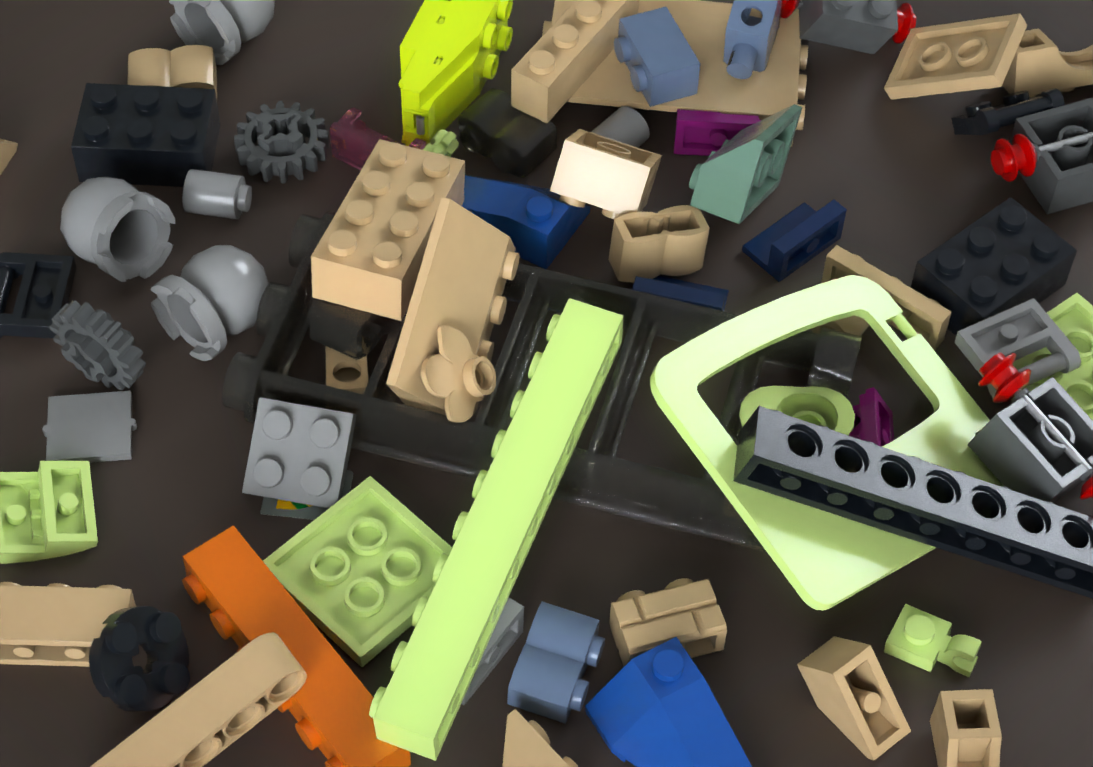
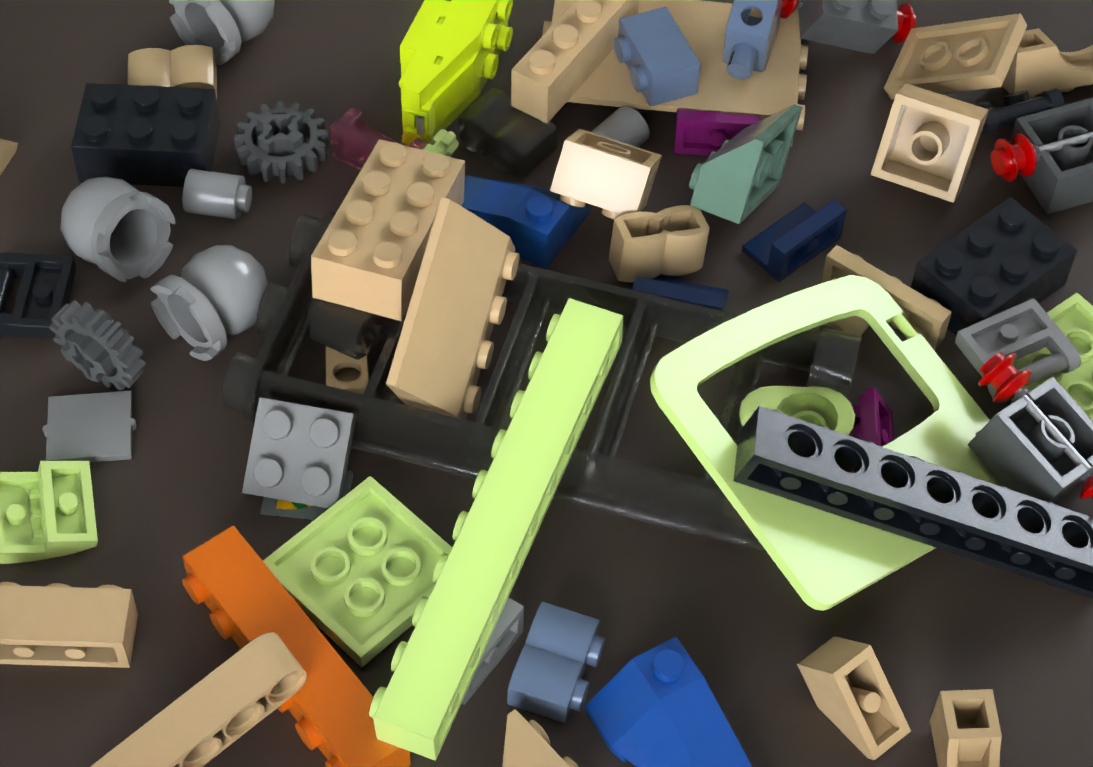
black plate [89,606,190,712] -> none
tan plate [420,325,496,423] -> none
tan brick [609,578,727,666] -> none
yellowish green plate [884,604,982,677] -> none
none -> tan brick [871,83,989,203]

